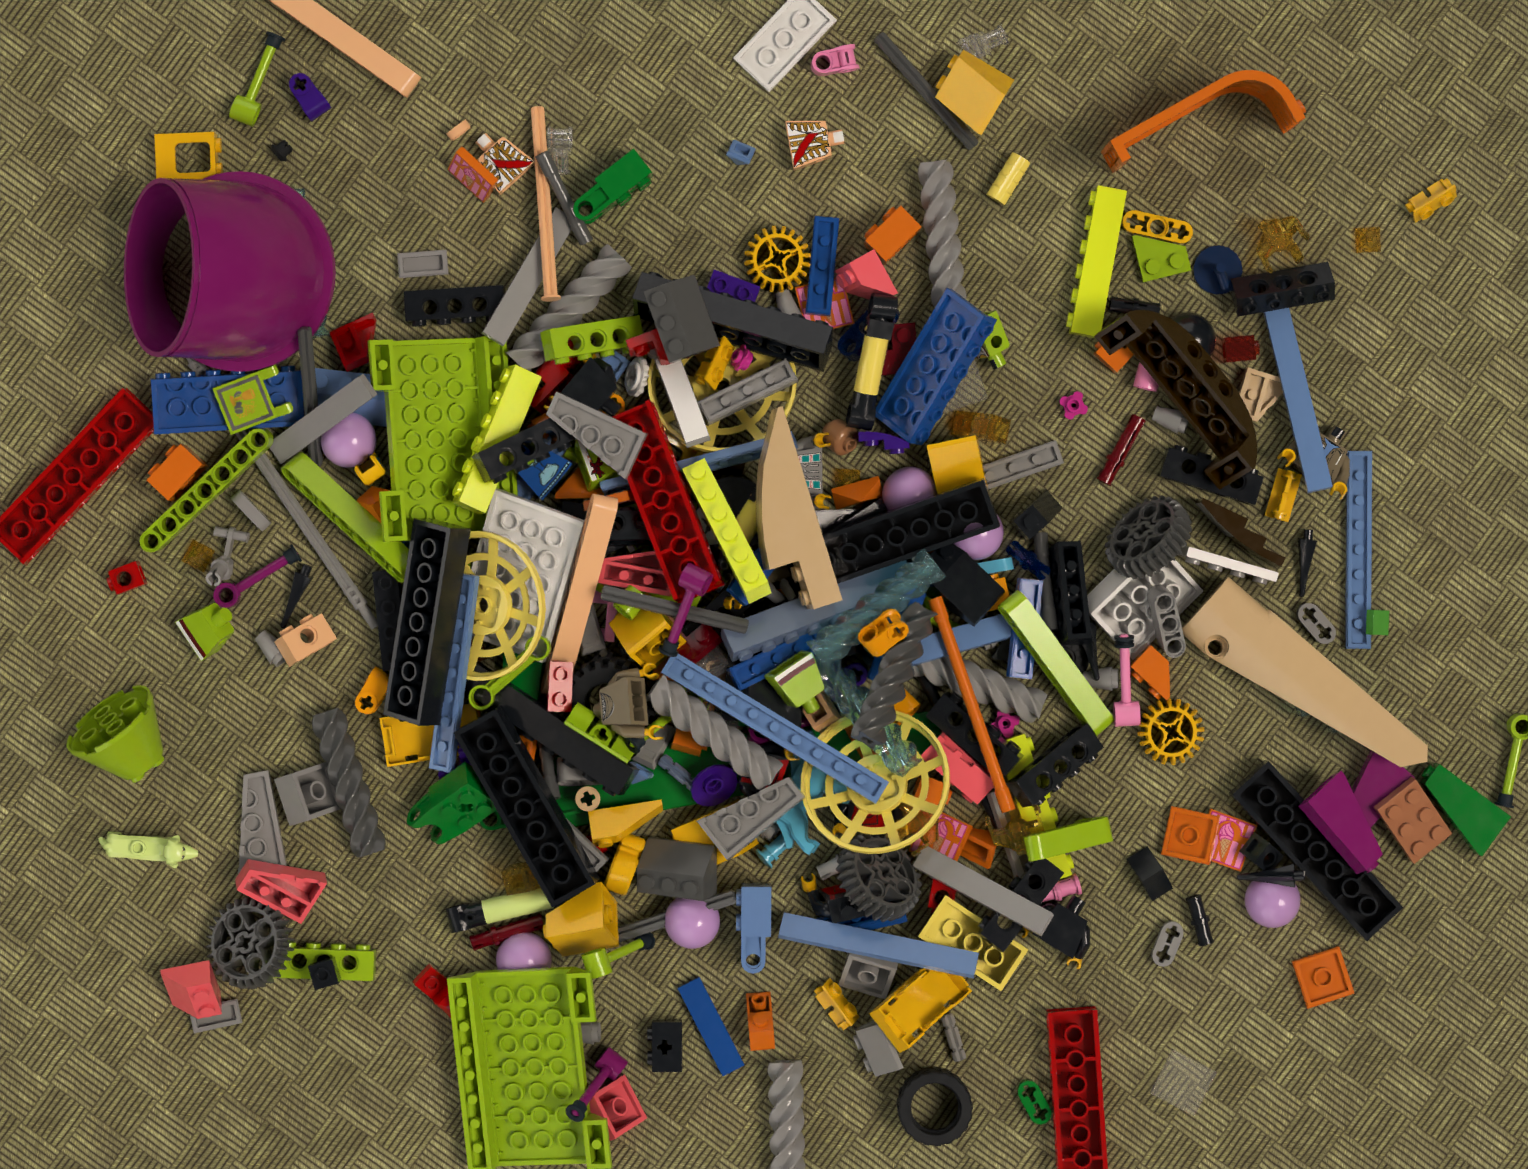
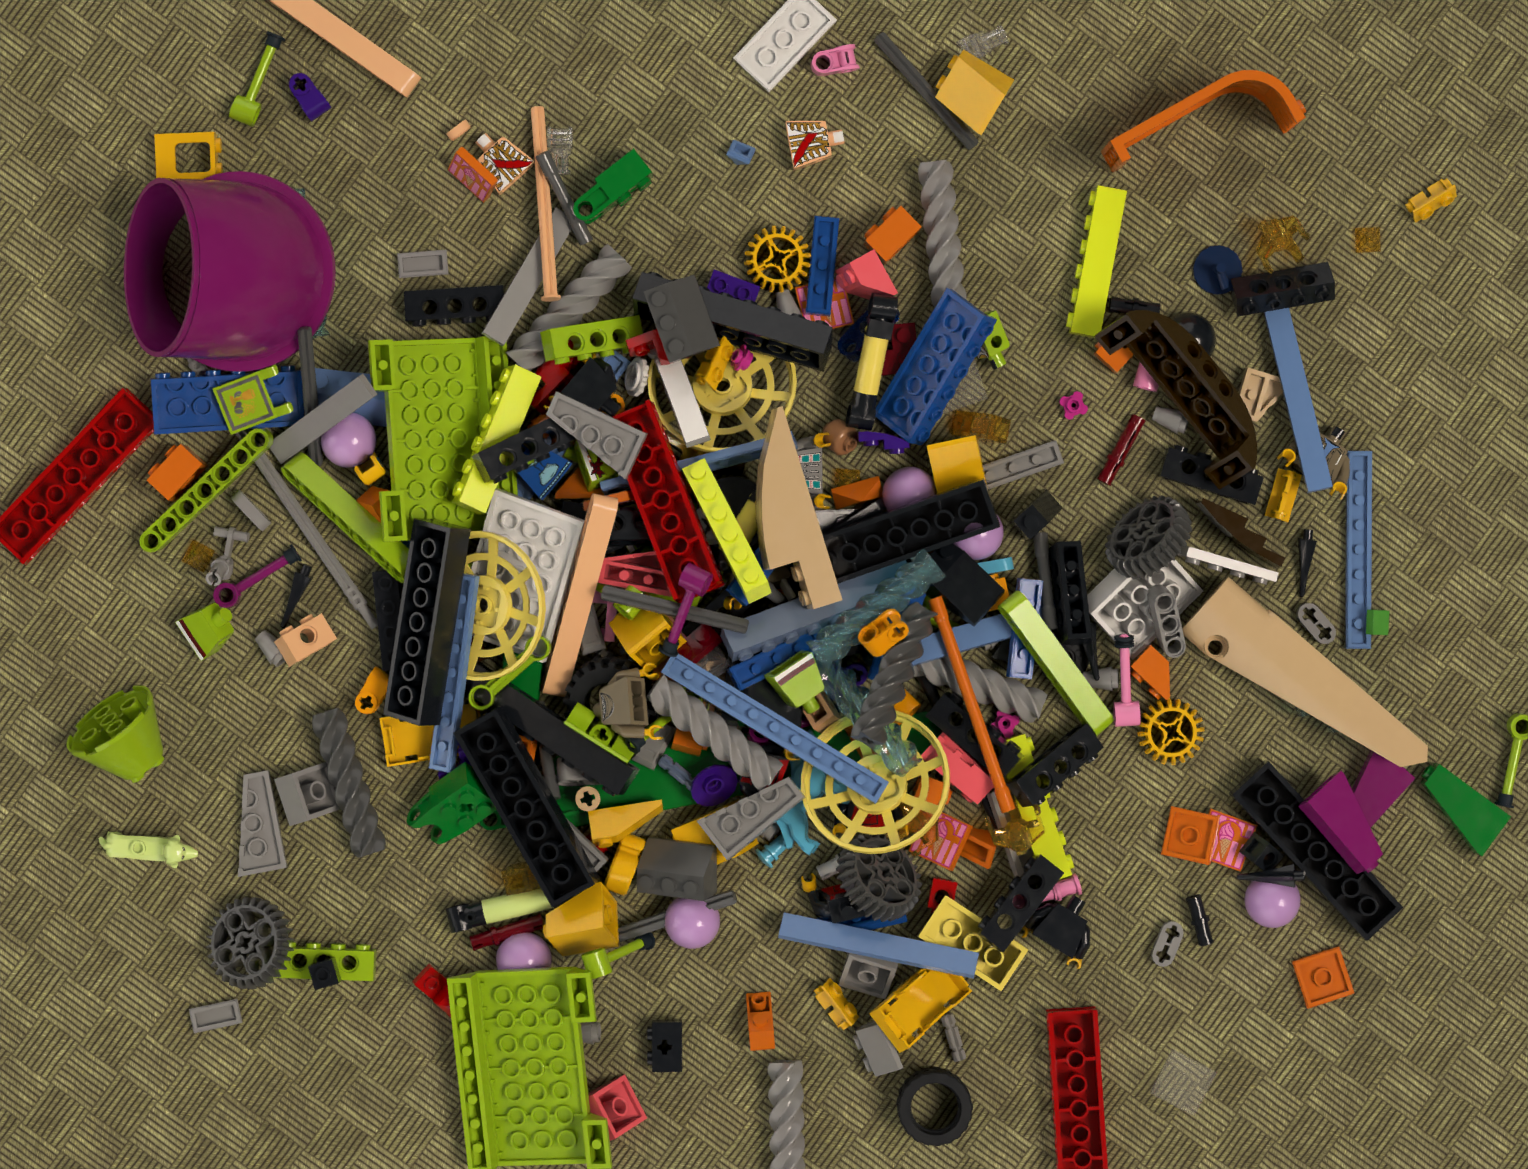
red brick [106,561,148,595] -> none
coral slope [160,960,222,1019] -> none
coral wedge [235,859,327,924] -> none
black piece [271,140,293,162] -> none
red wing [329,312,377,372] -> none
hinge [547,661,574,712] -> none
magenta piece [566,1047,628,1122] -> none
medium blue slope [630,762,654,784] -> none
blue tile [678,976,745,1076] -> none
light grey tile [698,359,798,425] -> none
medium blue brick [736,883,771,974] -> none
light grey tile [913,845,1054,937] -> none
light yellow axle [986,152,1030,205] -> none
clear blue pin [1006,541,1050,580] -> none
green beam [1017,1079,1052,1125] -> none
lime beam [1023,816,1113,861] -> none
yellow beam [1121,210,1193,244] -> none
black slope [1126,846,1173,901] -> none
lime wing [1131,235,1191,283] -> none
clear red brick [1221,335,1260,364] -> none
nougat plate [1373,776,1452,864] -> none

